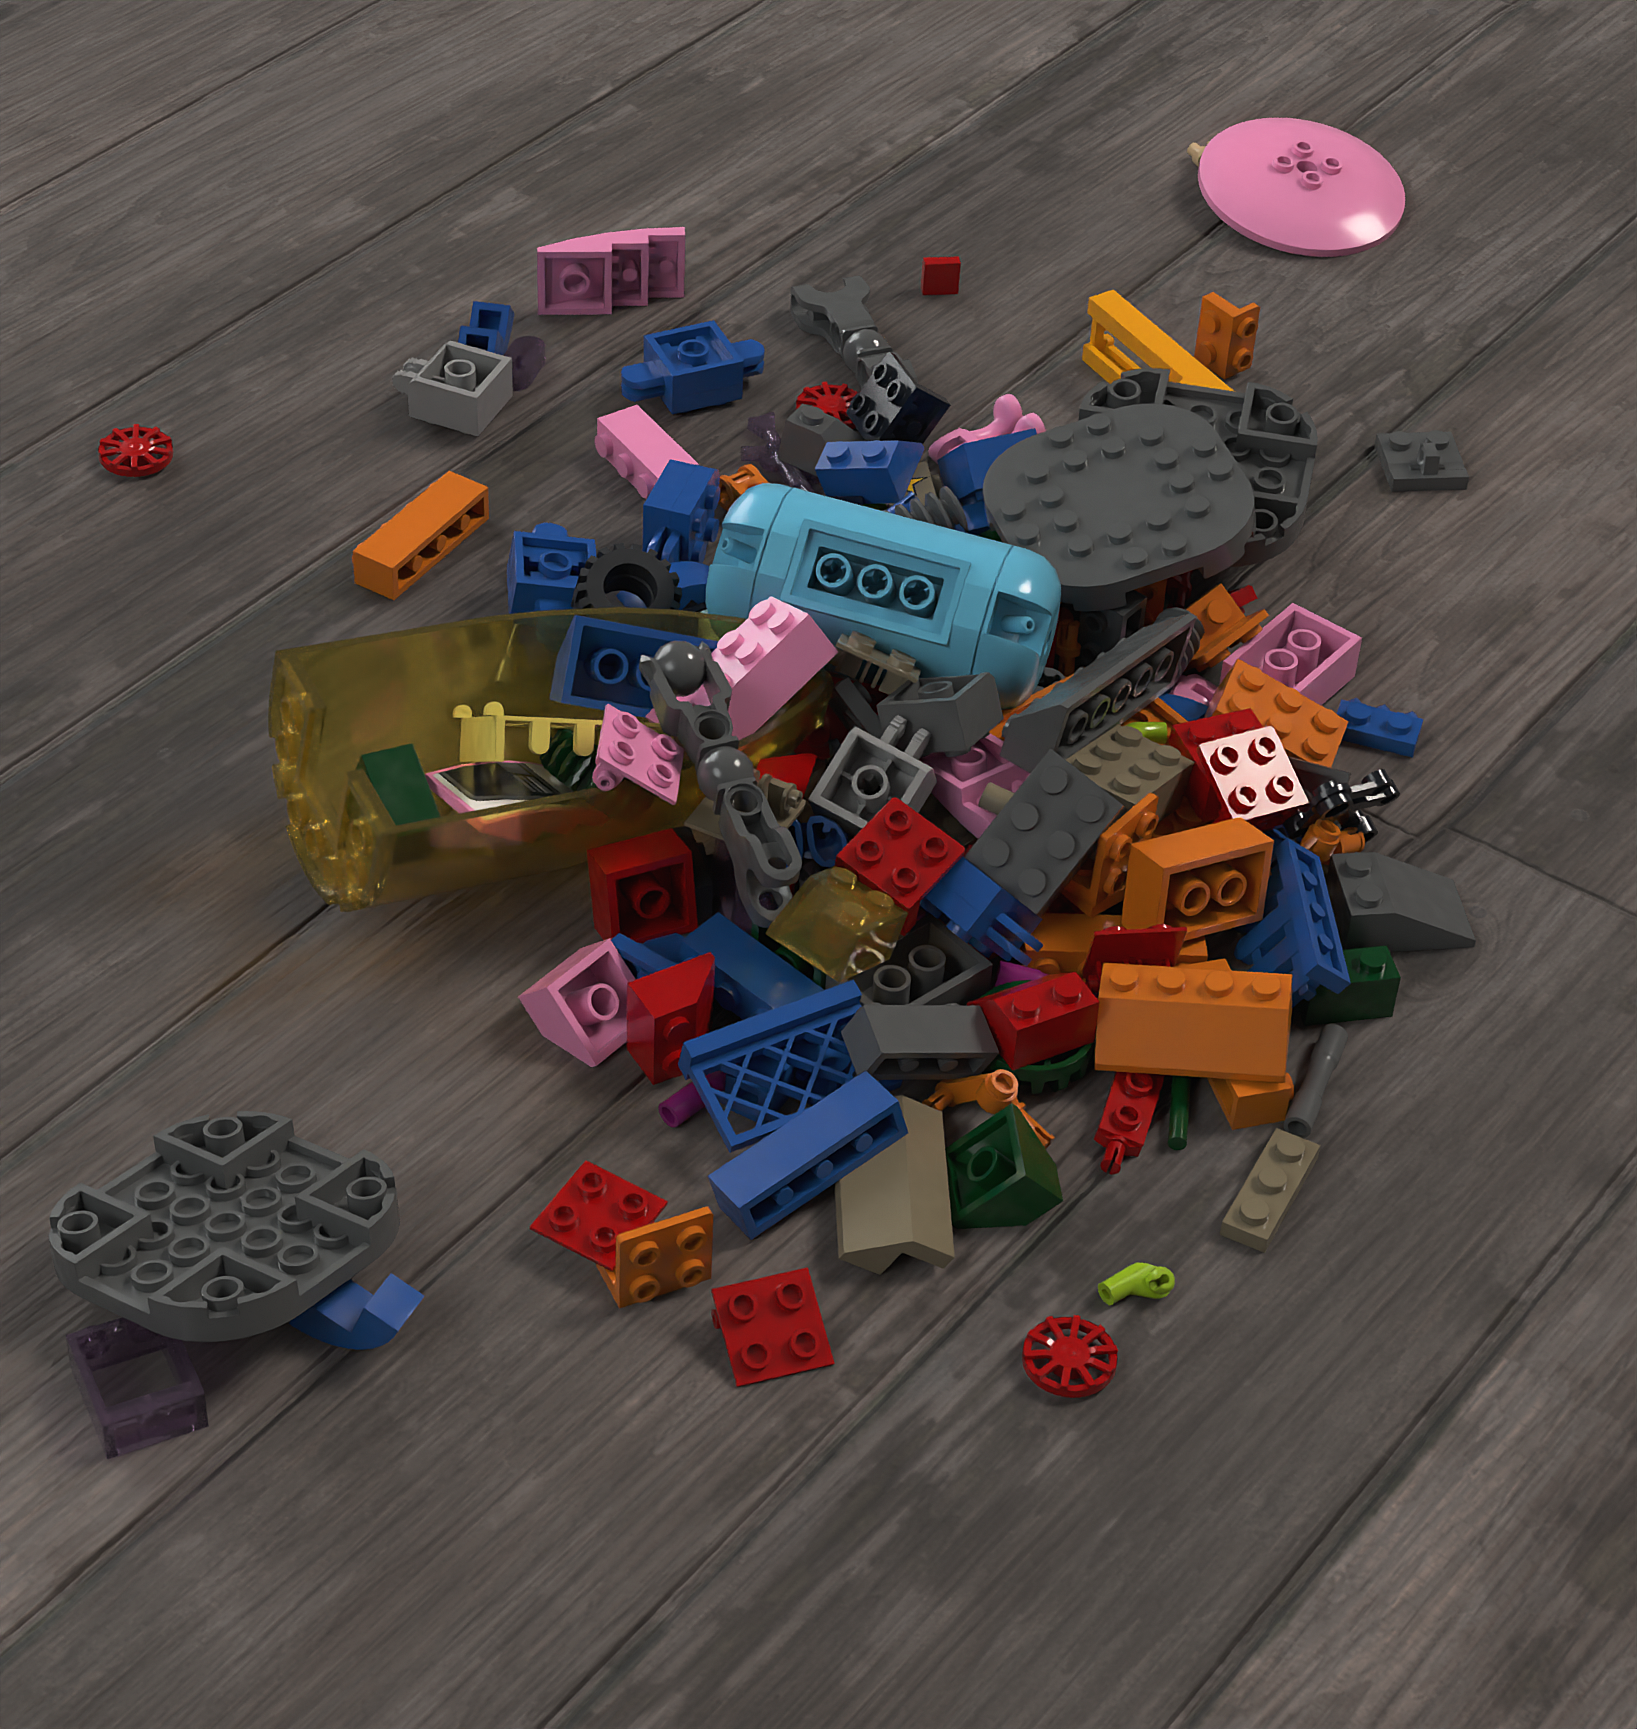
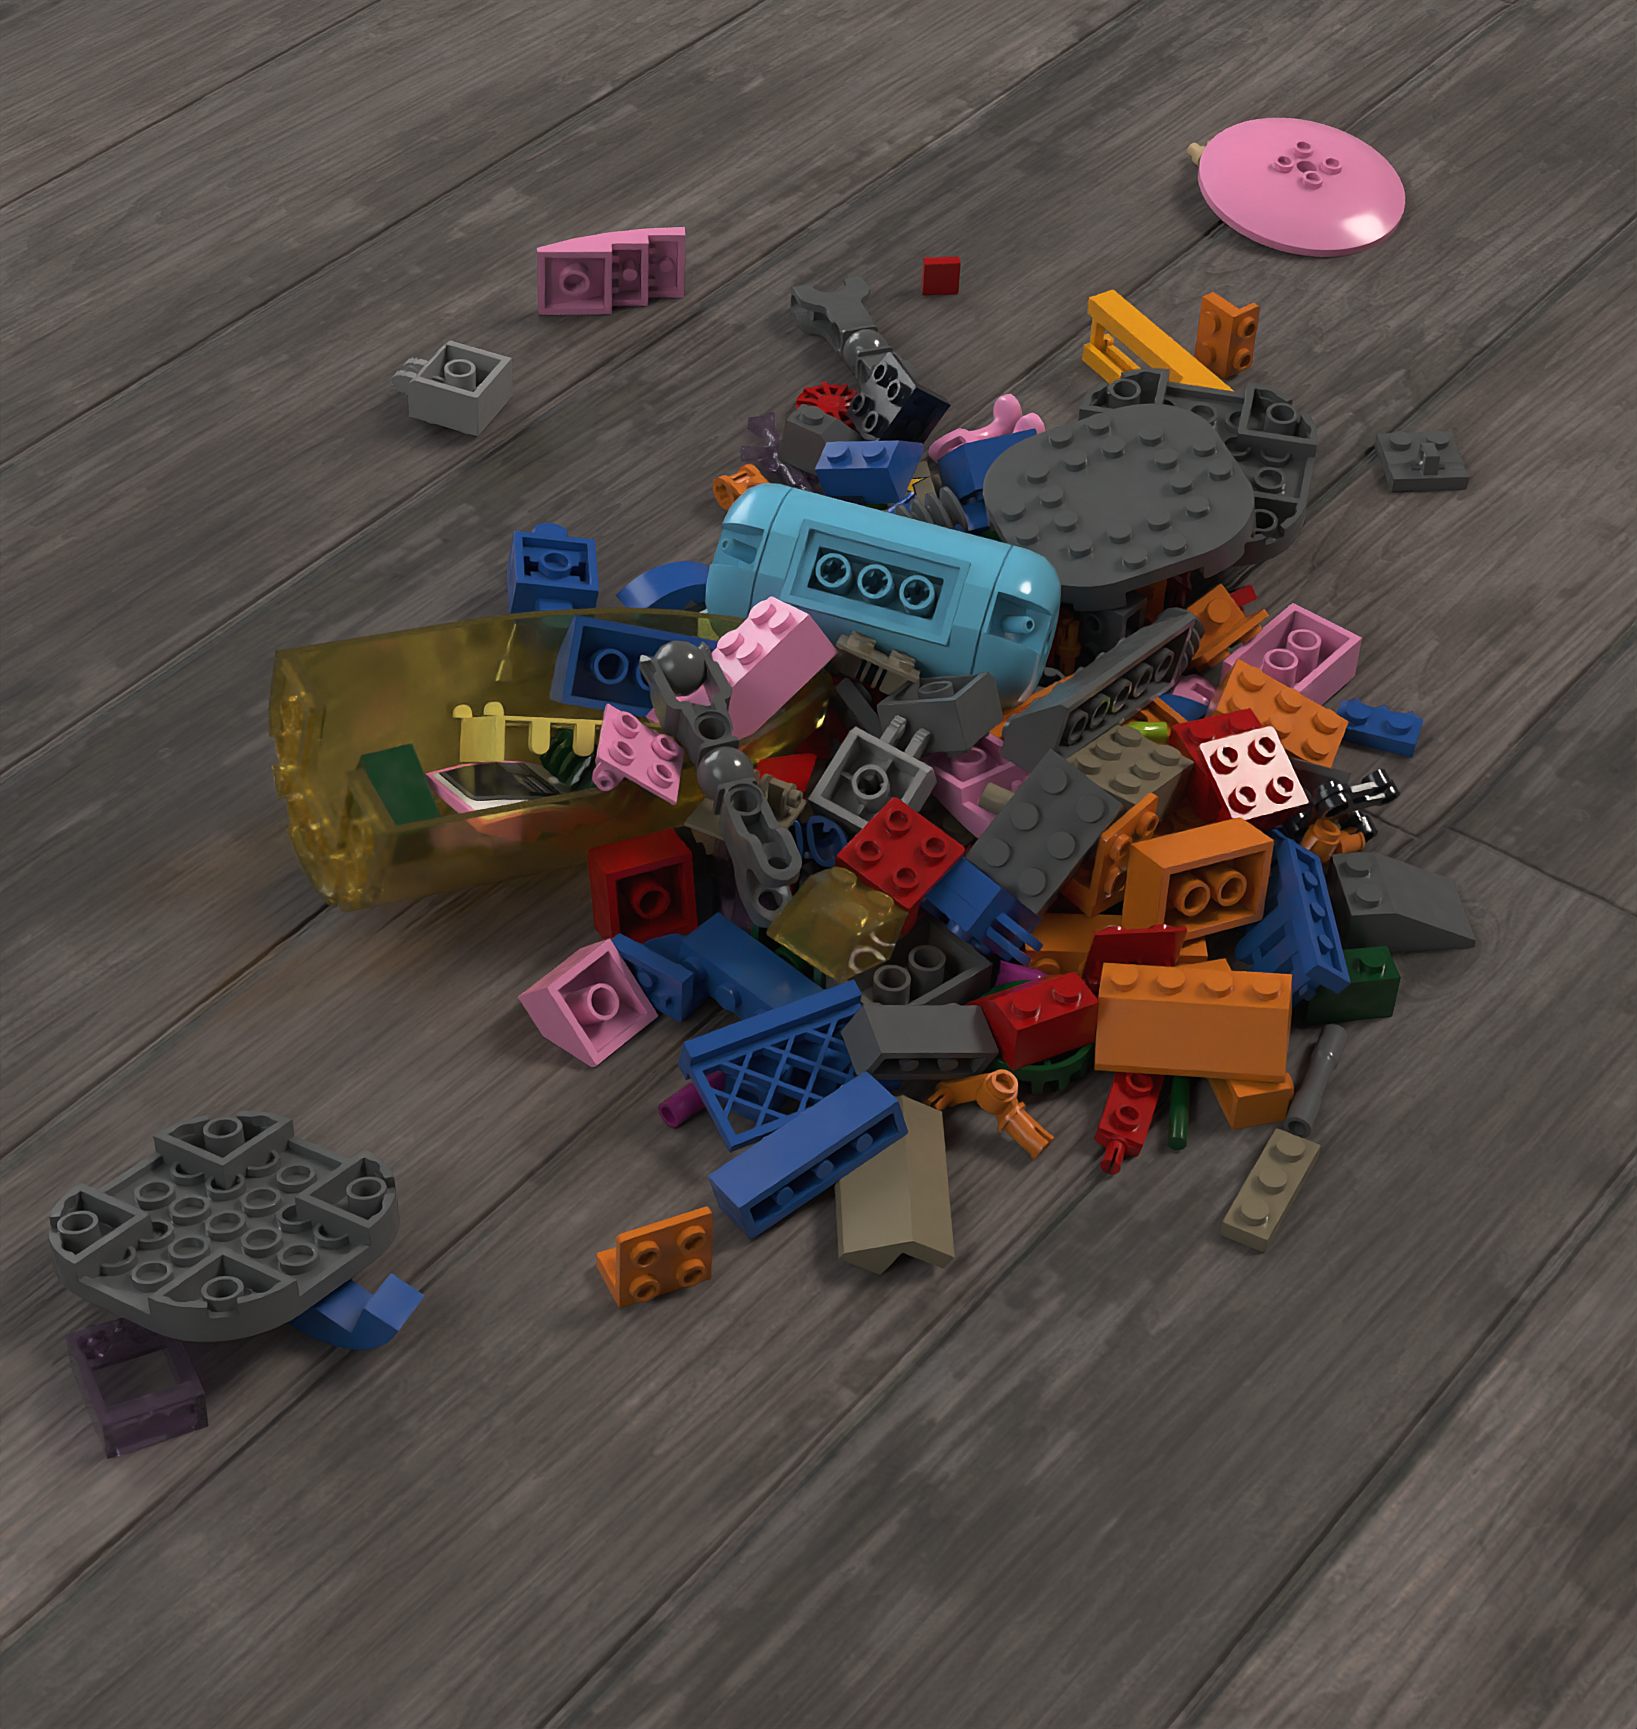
red wheel [98,424,173,477] -> none
orange brick [352,471,489,600] -> none
blue brick [458,301,514,356] -> none
clear purple beam [503,336,546,391] -> none
red hinge [529,1160,668,1272] -> none
black tyre [571,543,682,632] -> none
bright pink brick [595,405,699,499] -> none
blue brick [621,320,765,414] -> none
red slope [627,952,715,1085] -> none
blue brick [643,459,720,563] -> none
red hinge [711,1267,835,1387] -> none
dark green slope [945,1103,1063,1229] -> none
red wheel [1022,1315,1118,1398] -> none
lime arm [1098,1262,1175,1305] -> none

